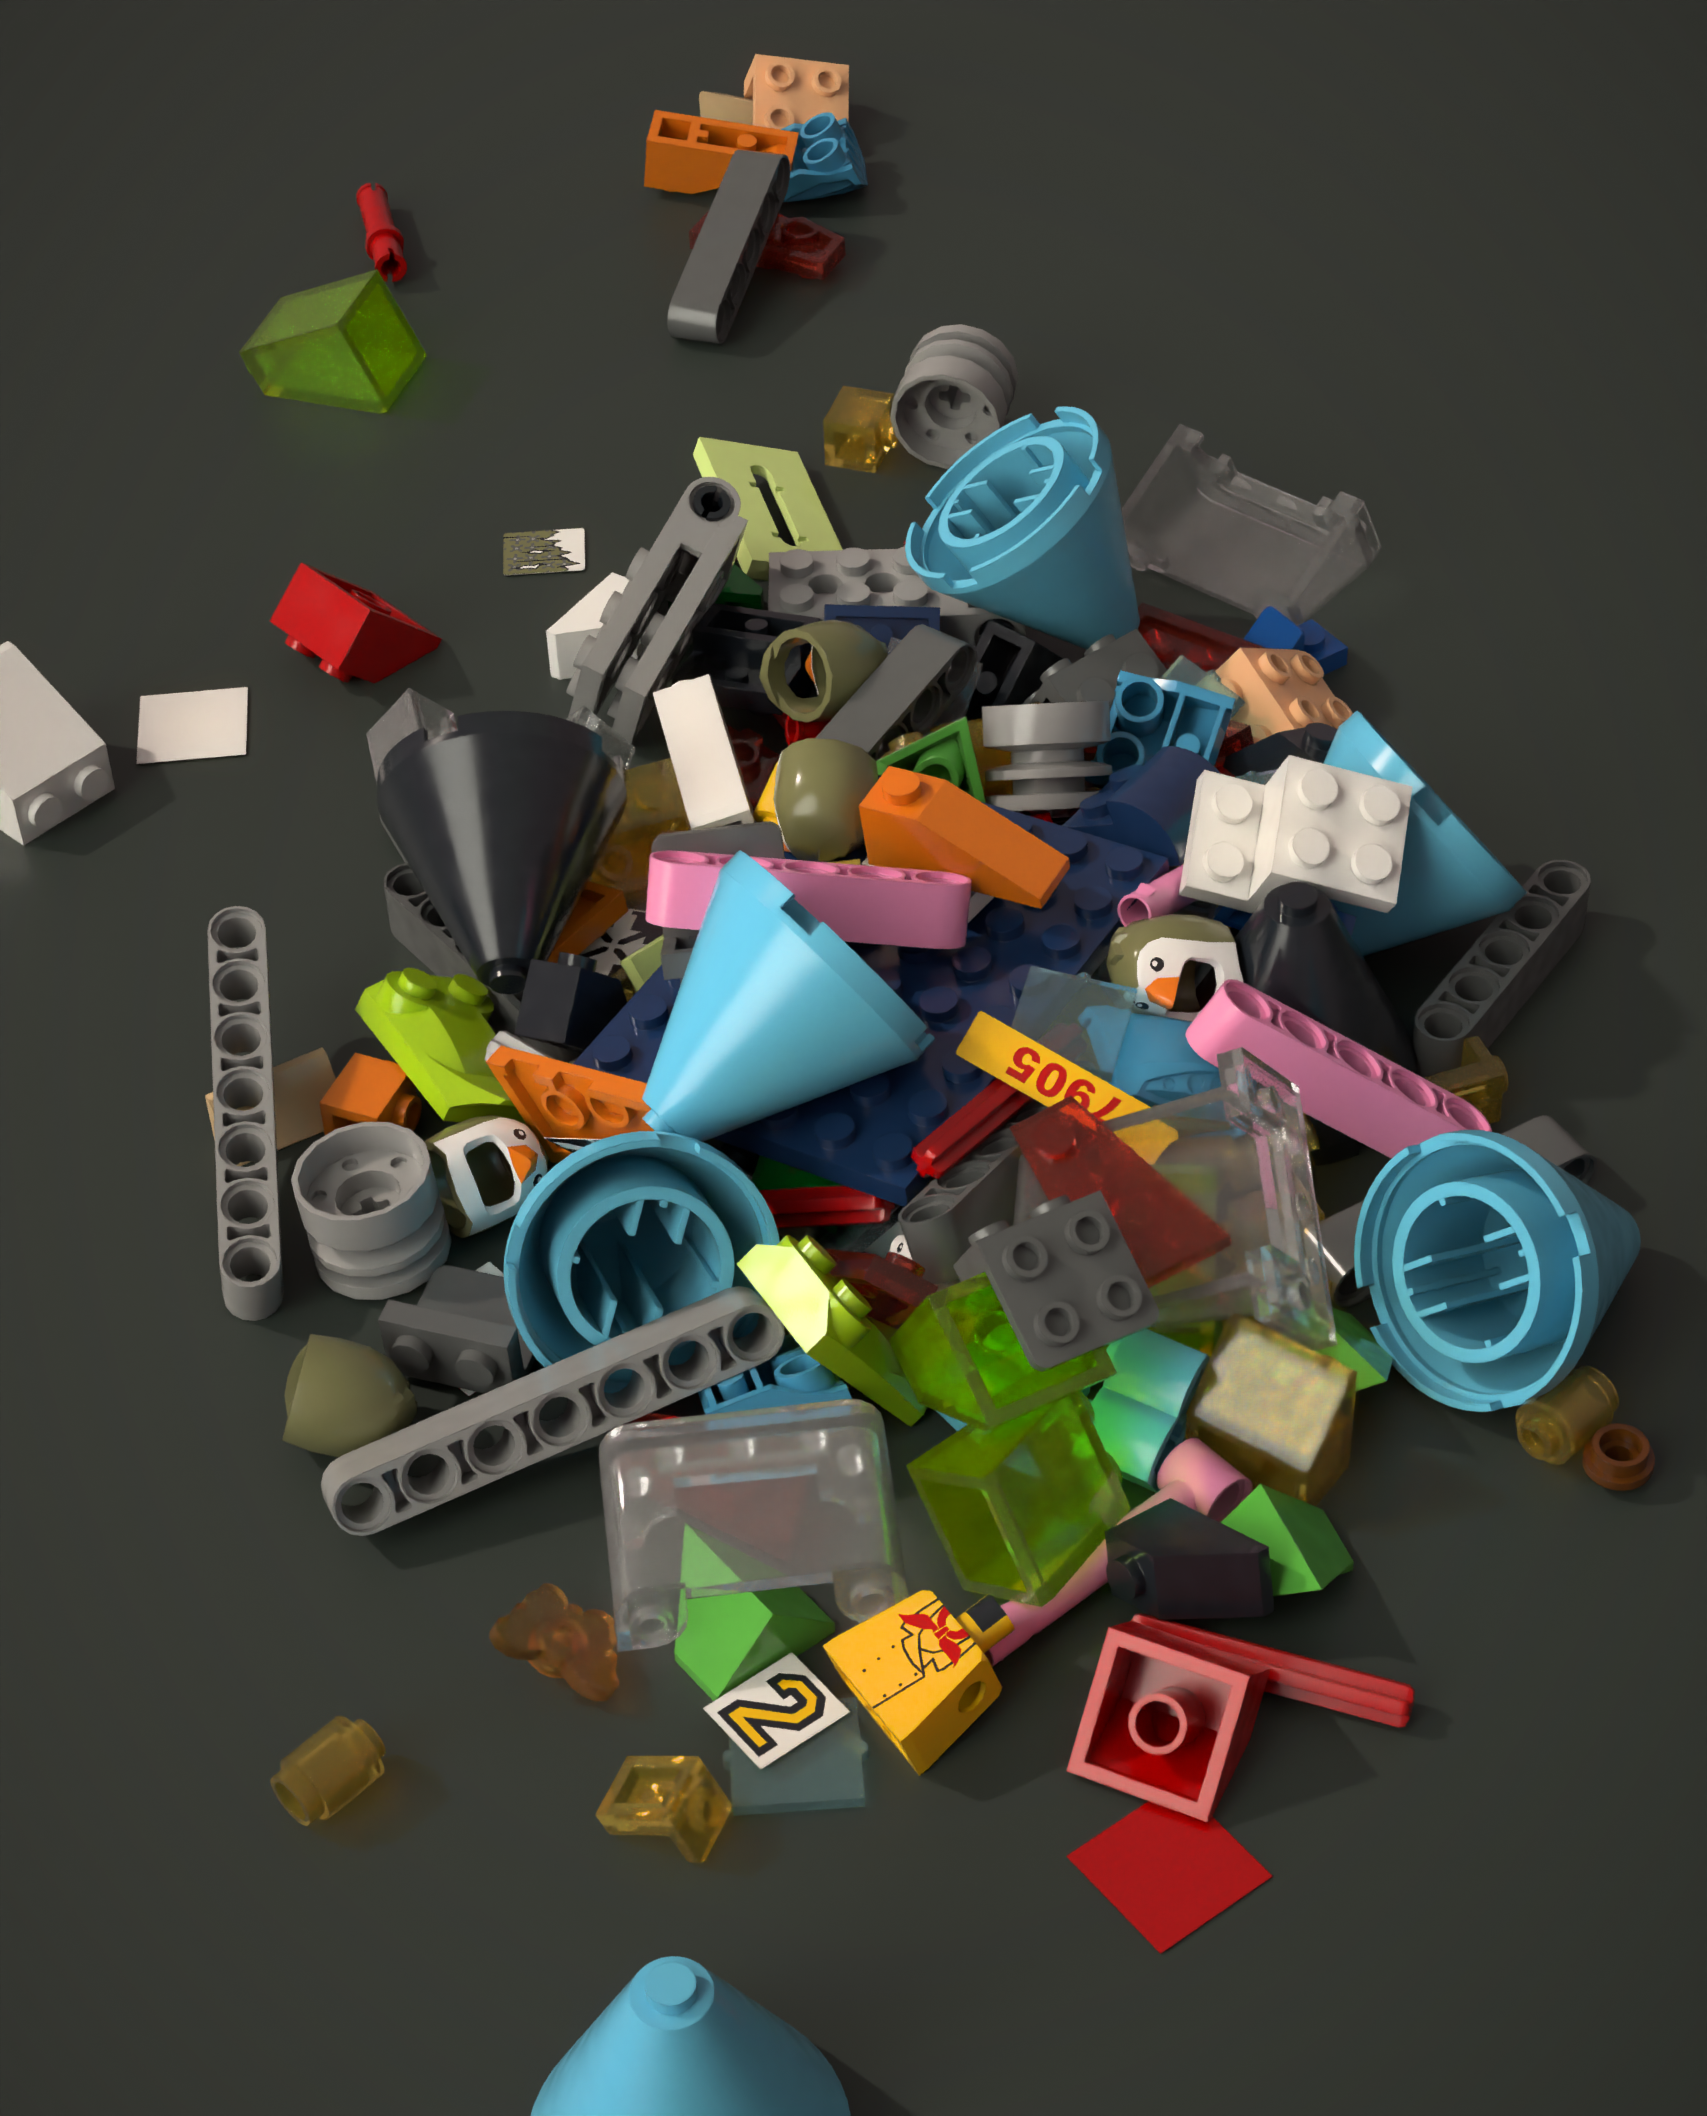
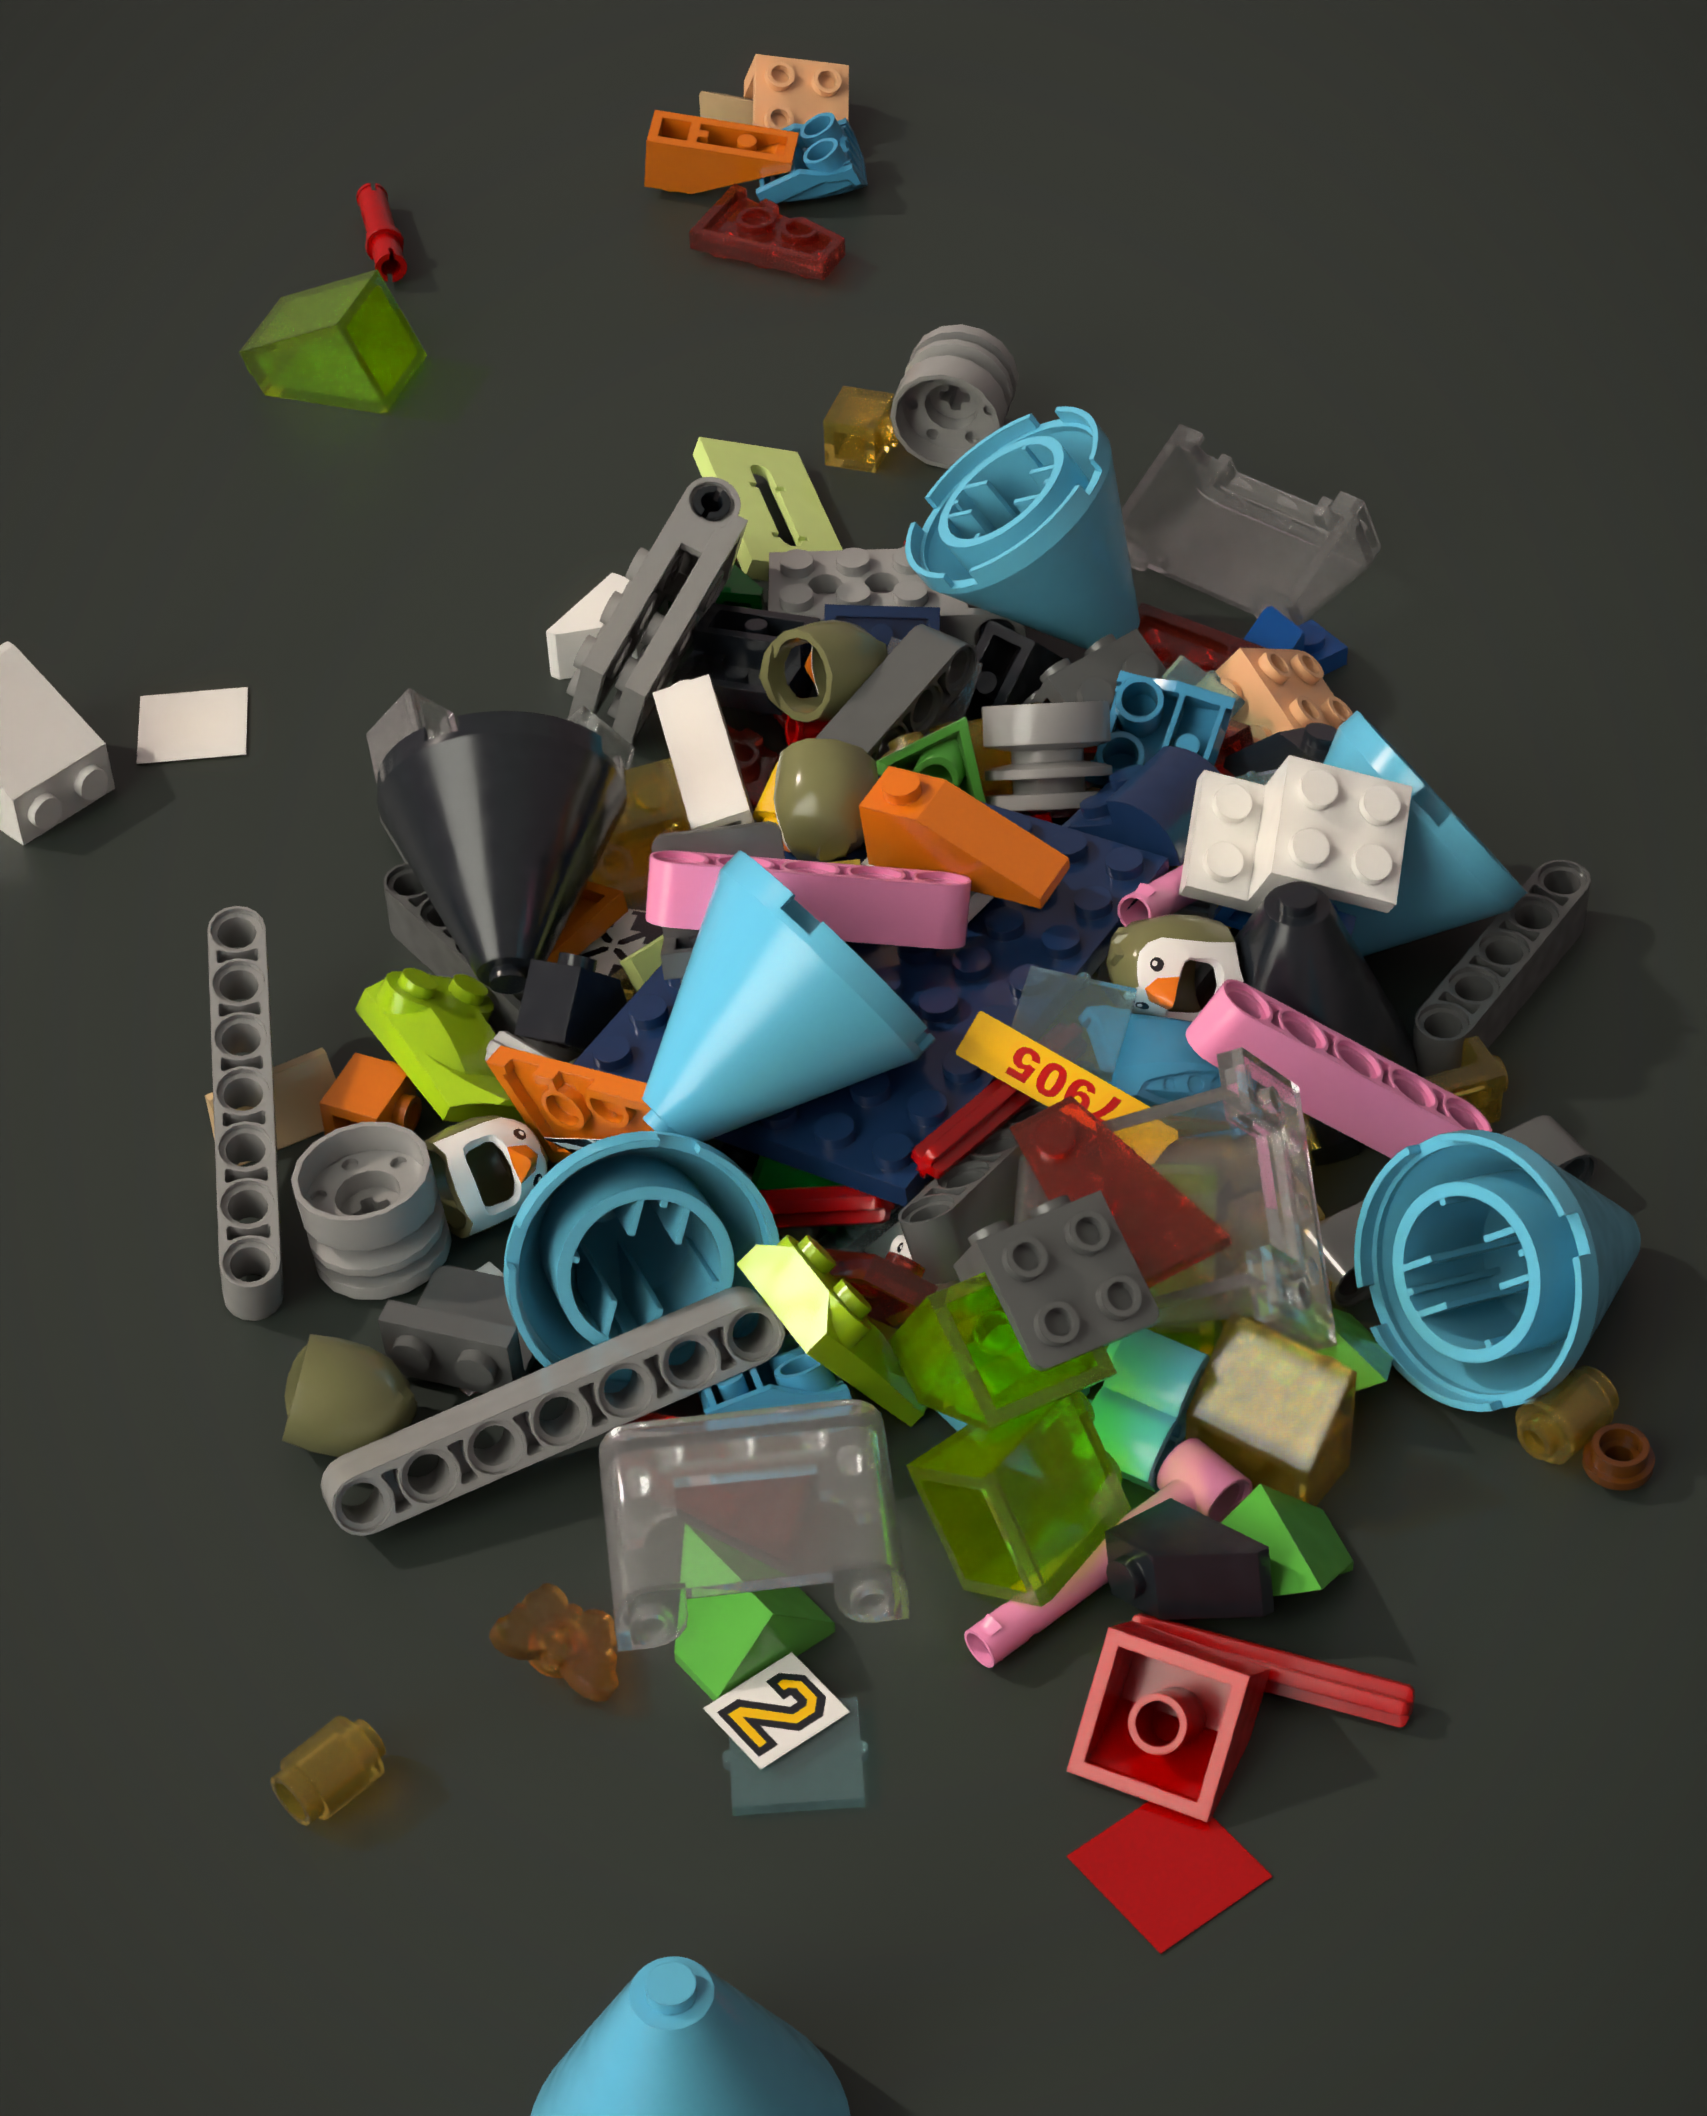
red slope [270,562,442,684] -> none
sticker [503,528,585,575] -> none
clear yellow bracket [595,1756,732,1863] -> none
dark grey beam [667,149,790,344] -> none
yellow torso [823,1590,1015,1776] -> none

